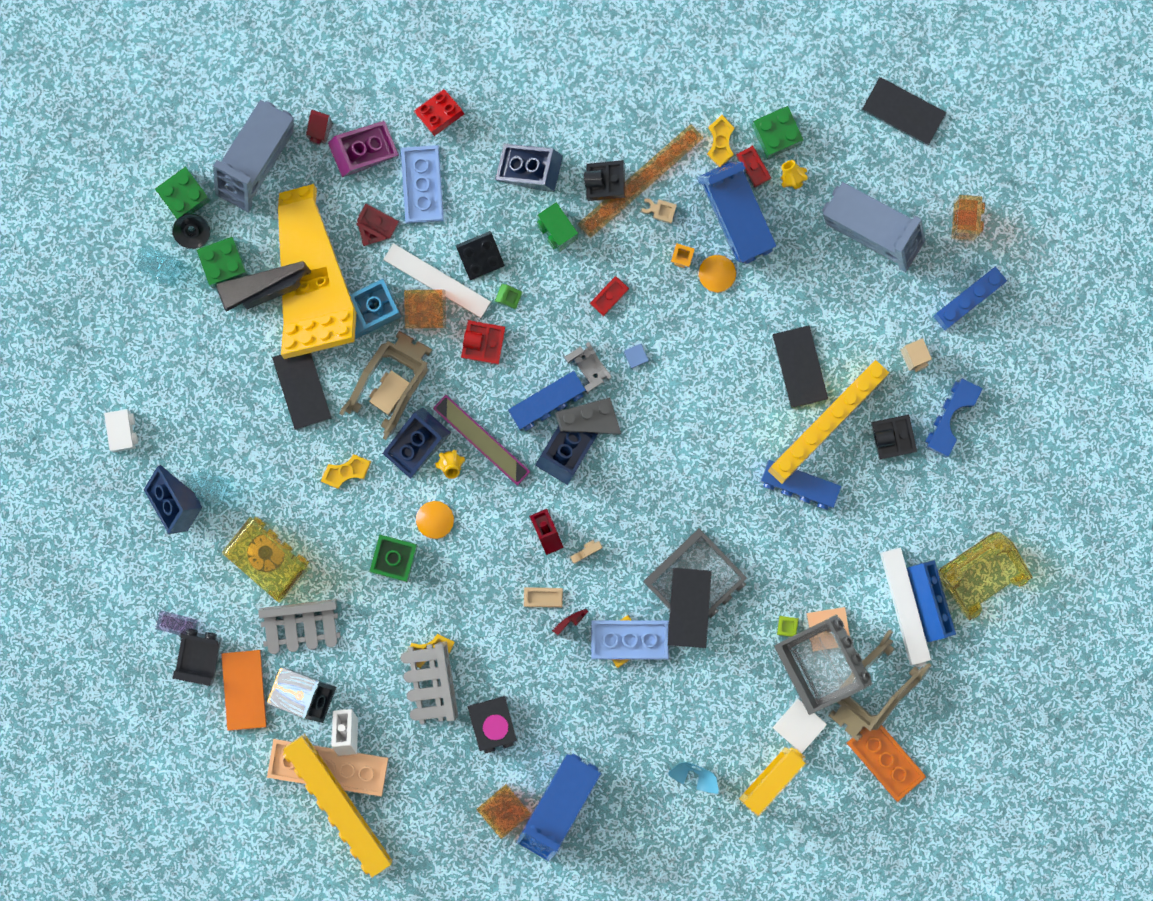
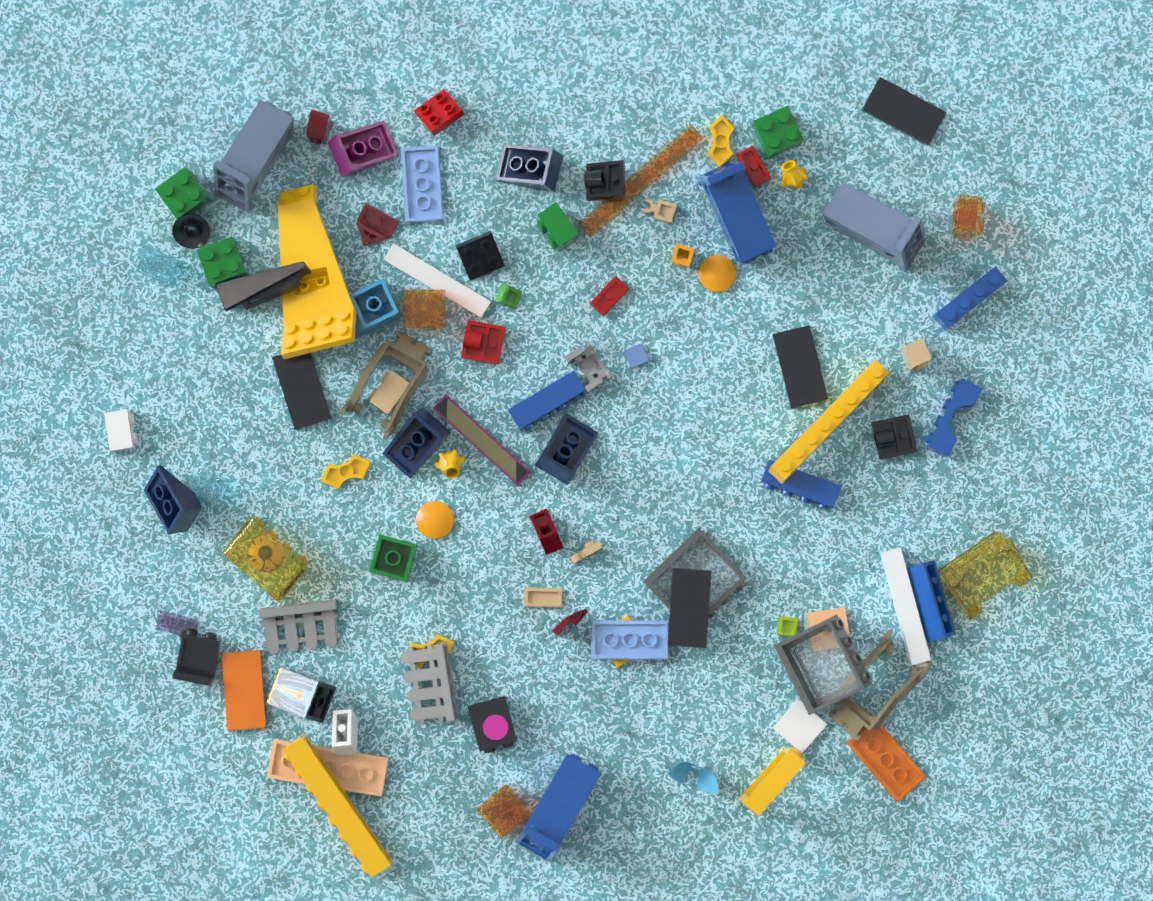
dark grey wing [555,397,621,435] -> none

